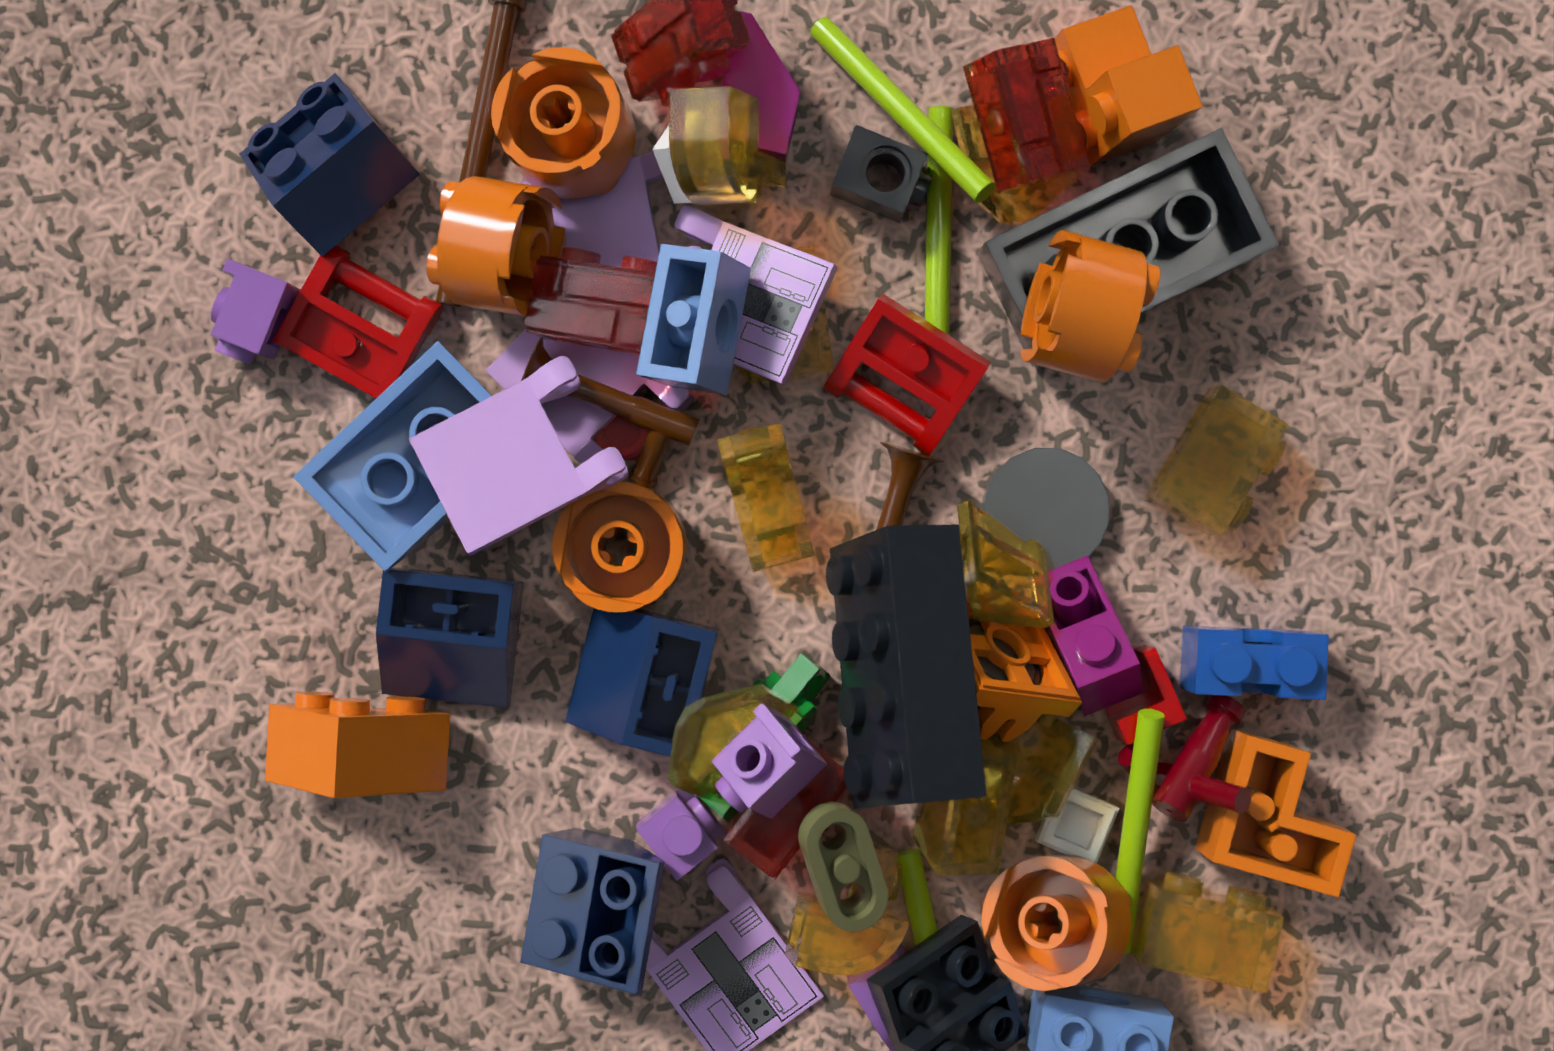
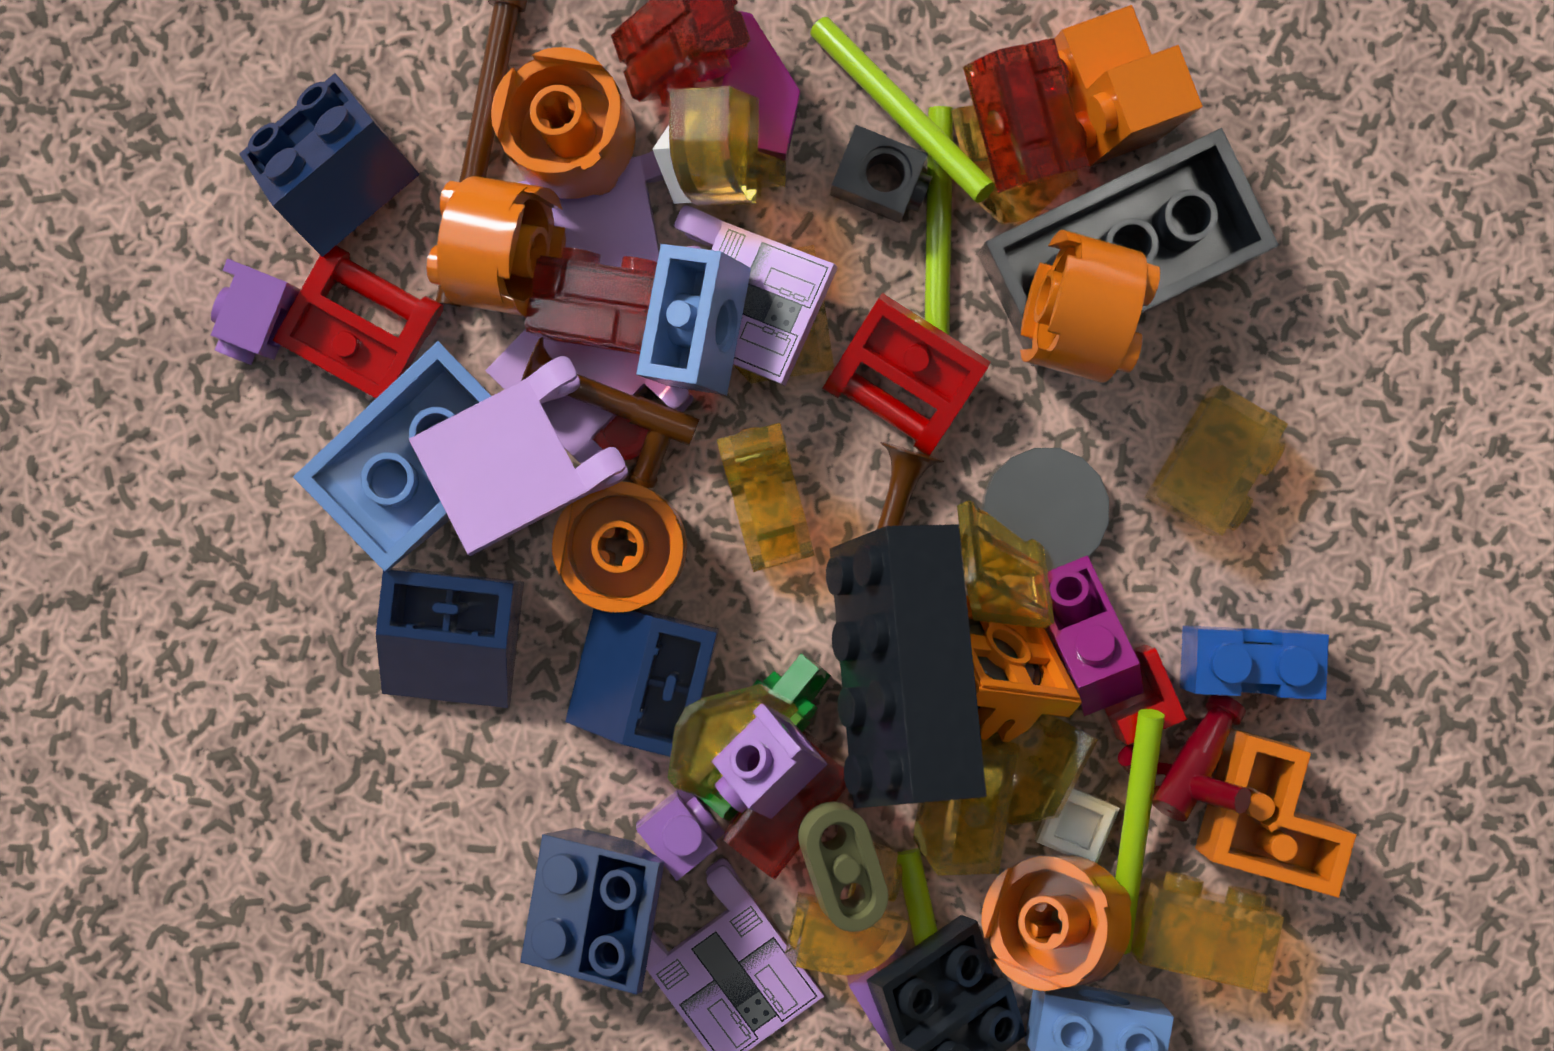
orange brick [265,692,450,798] -> none

